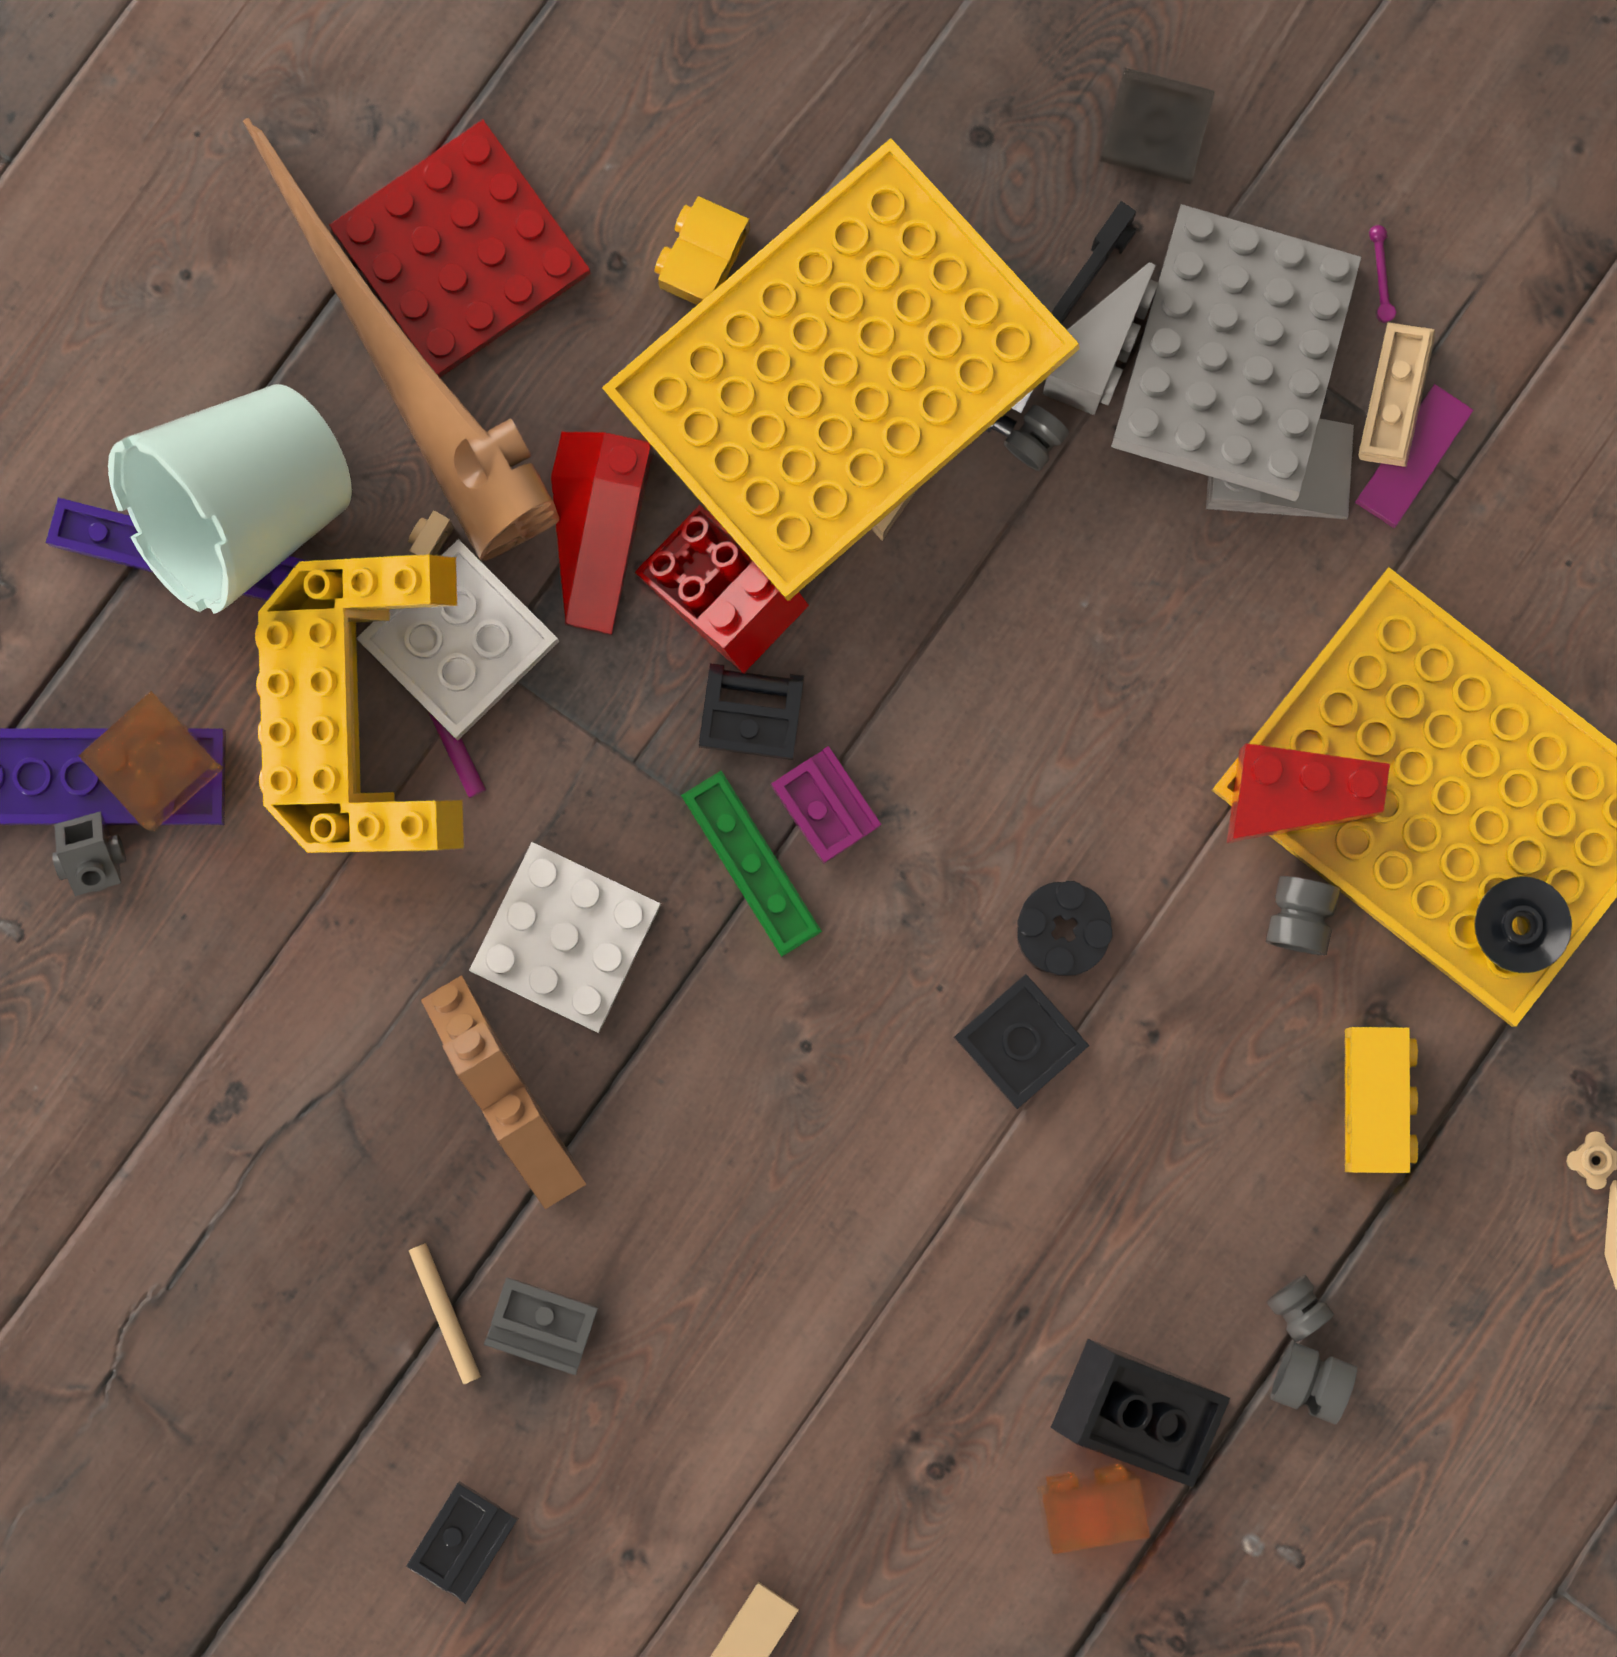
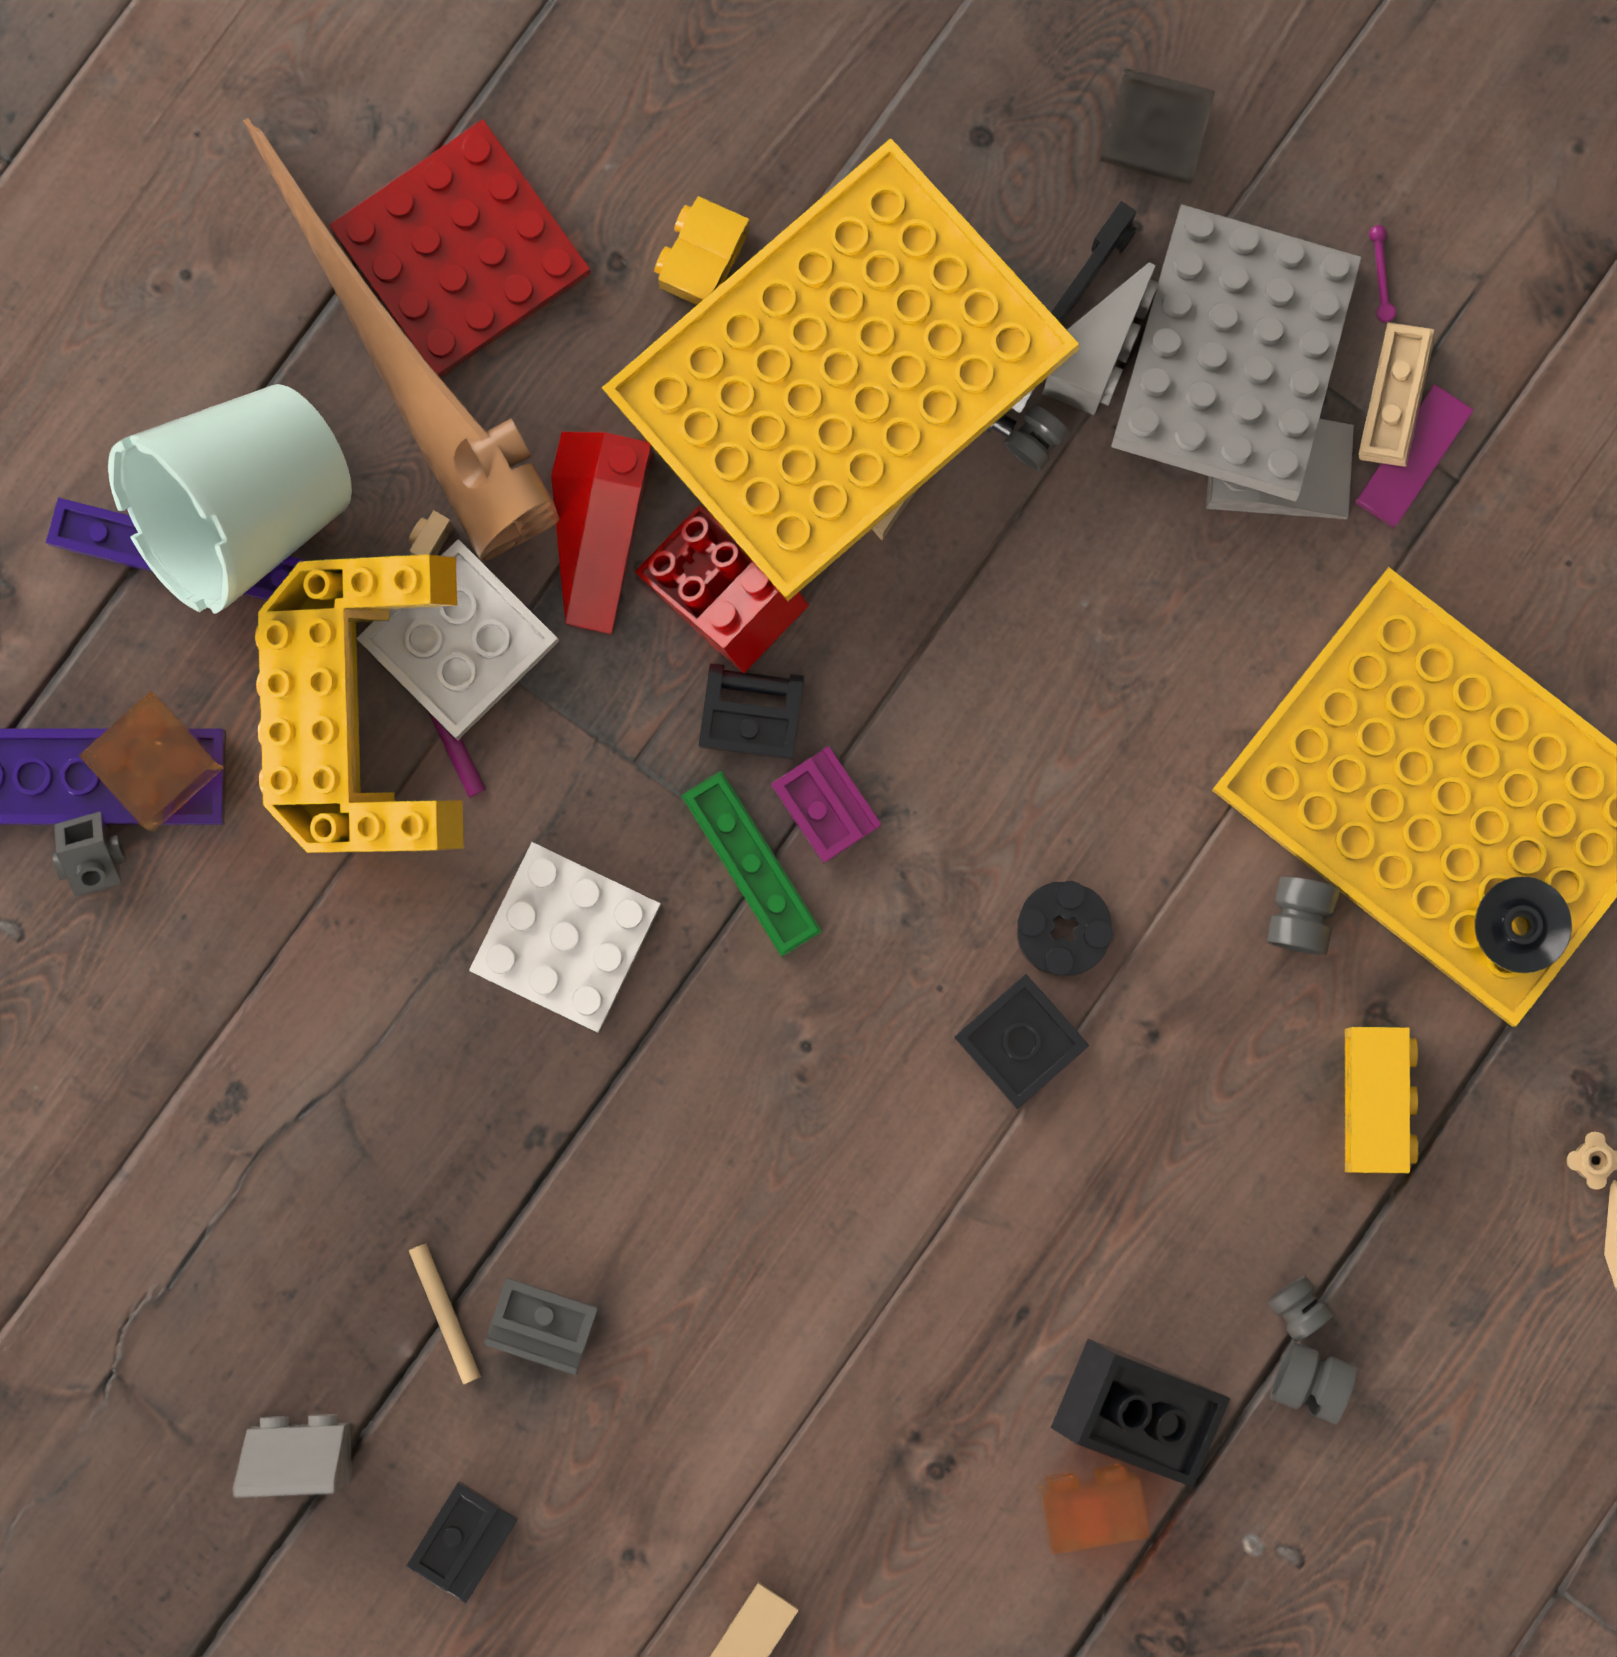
medium nougat arch [421,975,586,1209] -> none
red wedge [1227,743,1390,844] -> none
none -> light grey slope [233,1414,352,1497]

